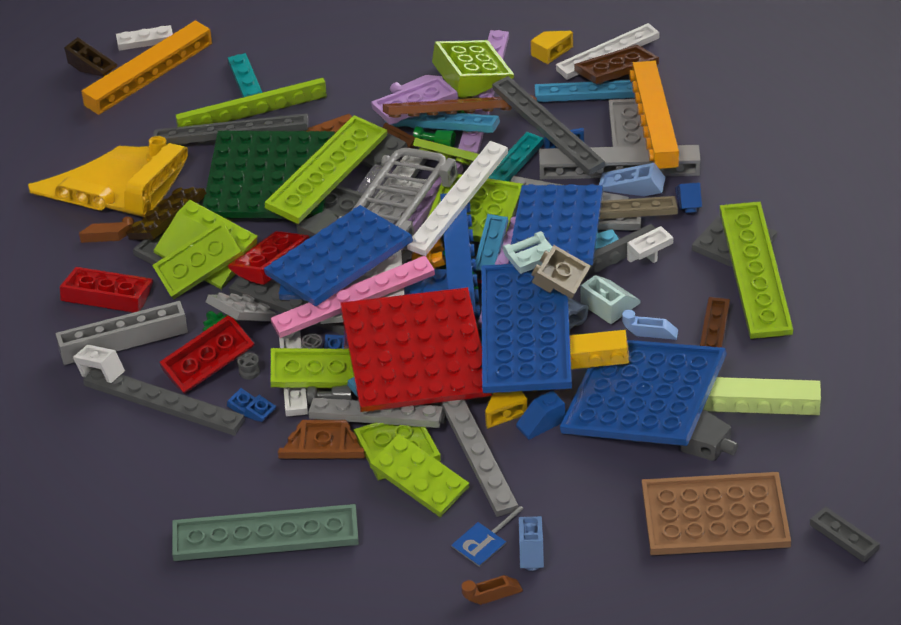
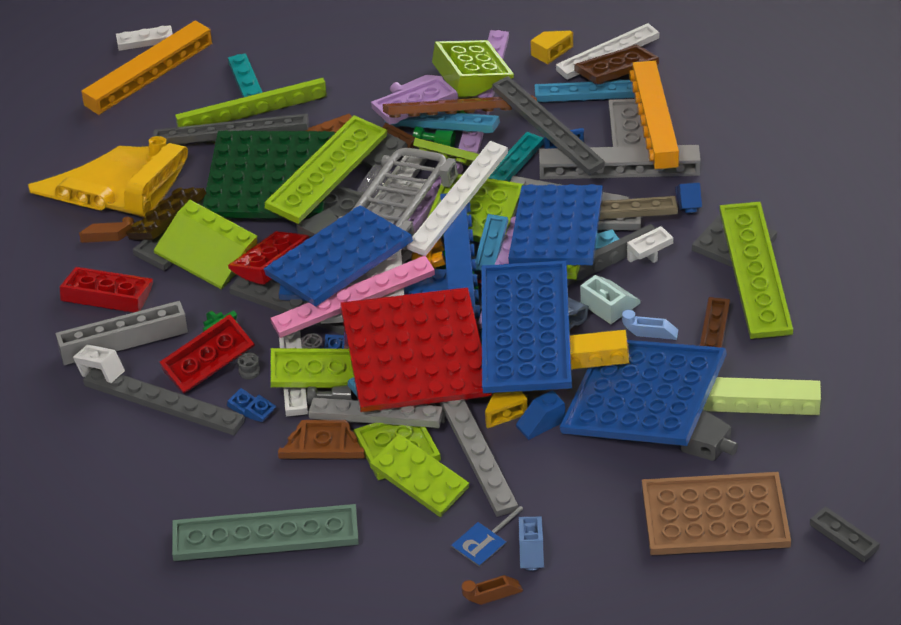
dark brown slope [64,37,117,77] -> none
lime plate [152,220,243,299] -> none
light grey plate [206,293,277,321] -> none
light aqua plate [503,231,552,274] -> none
dark tan plate [531,245,591,299] -> none
light blue slope [599,162,665,196] -> none

